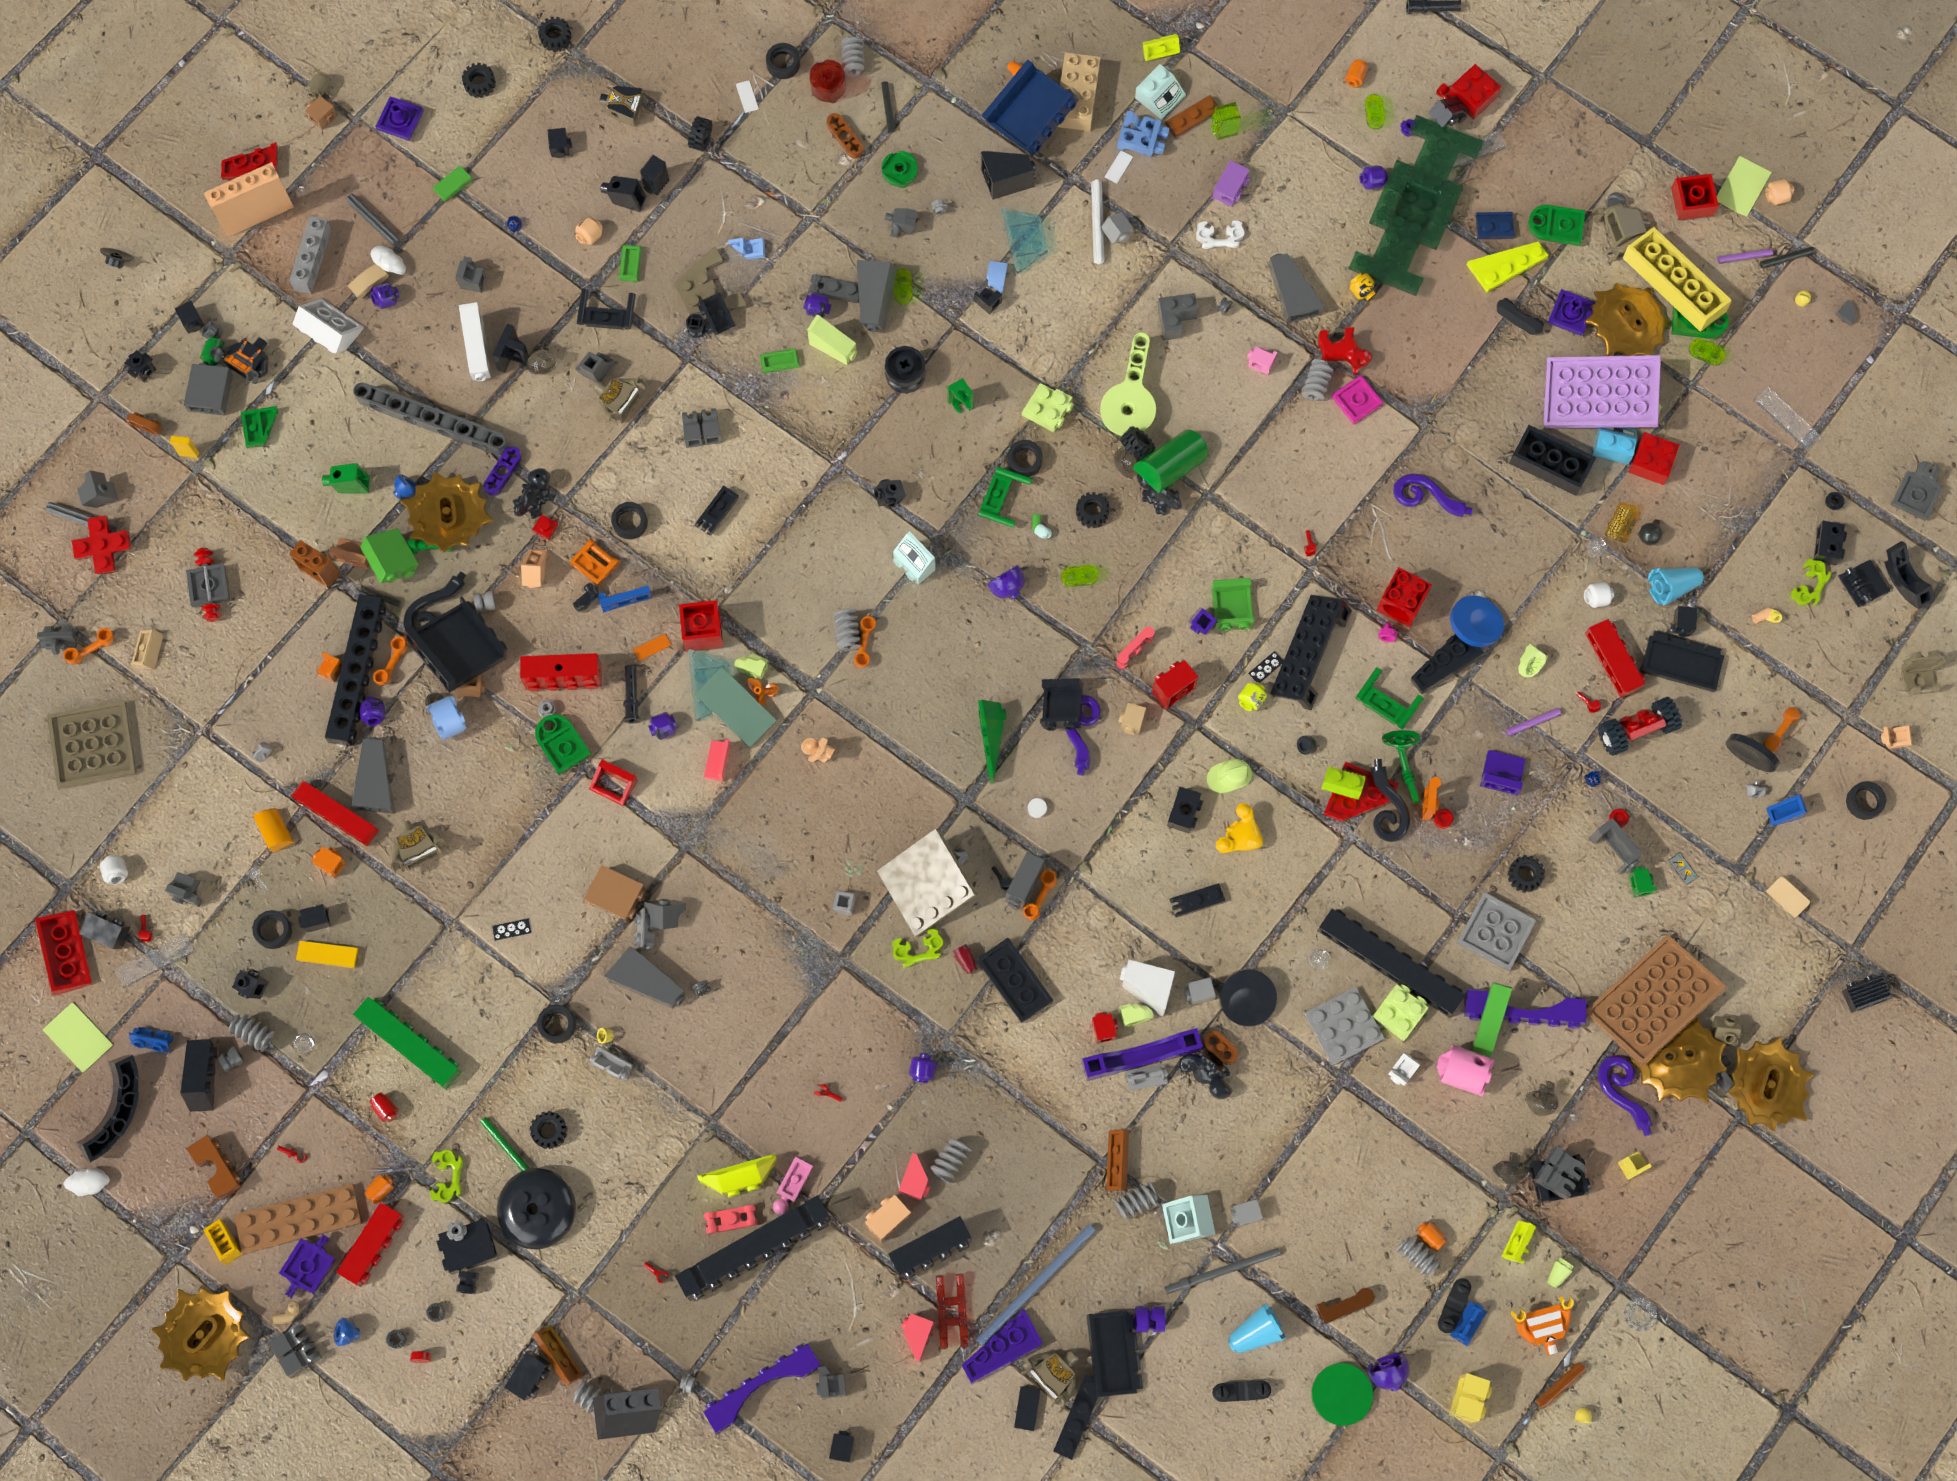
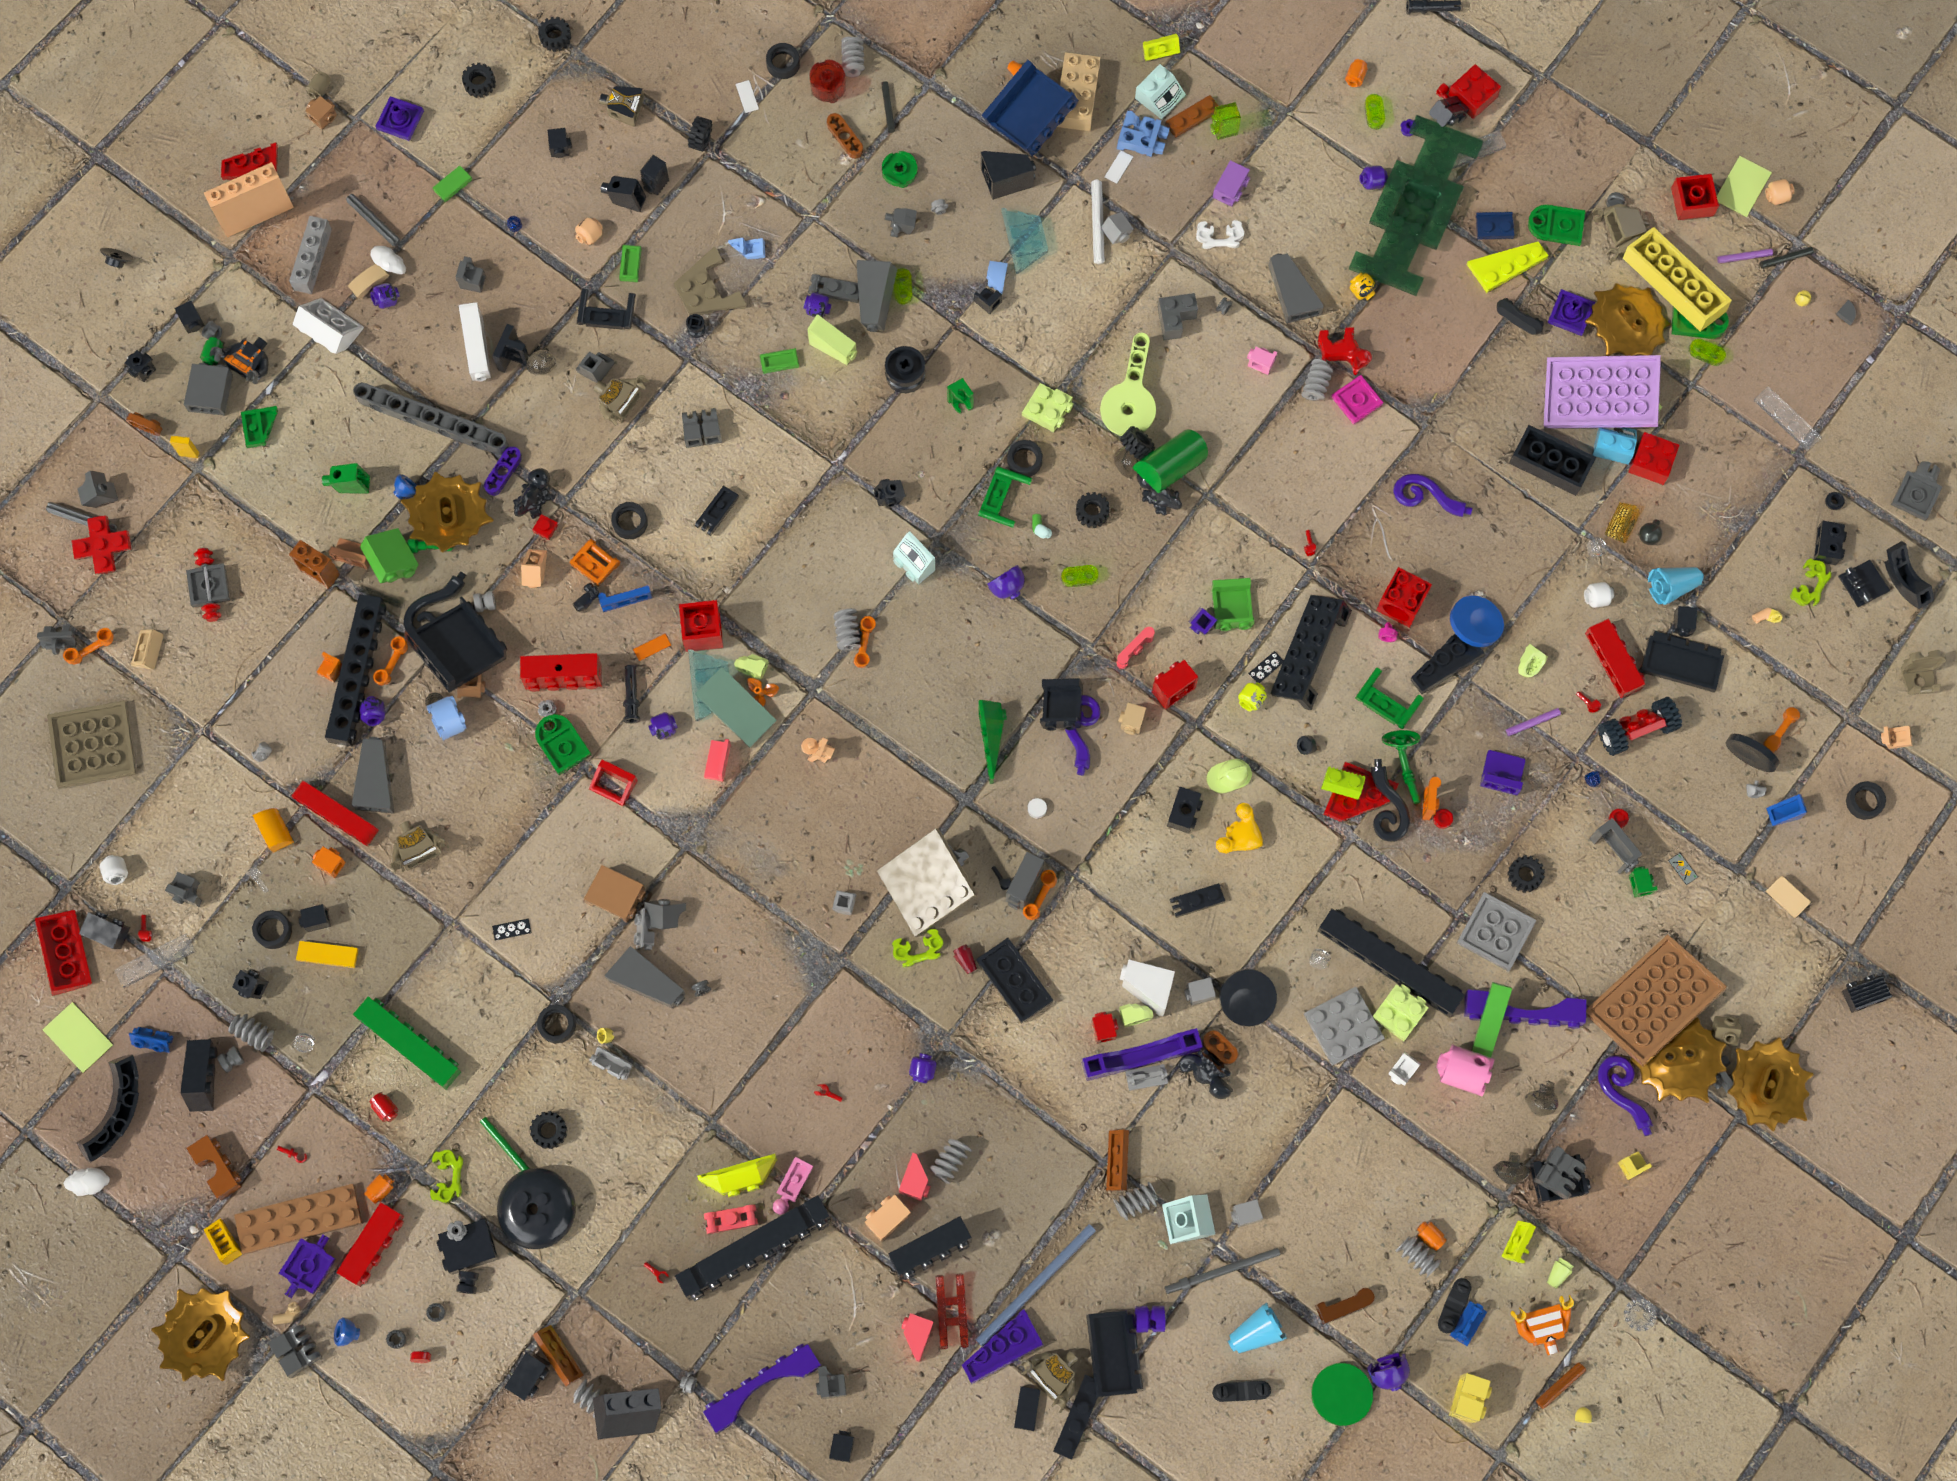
black bracket [698,292,736,335] -> none

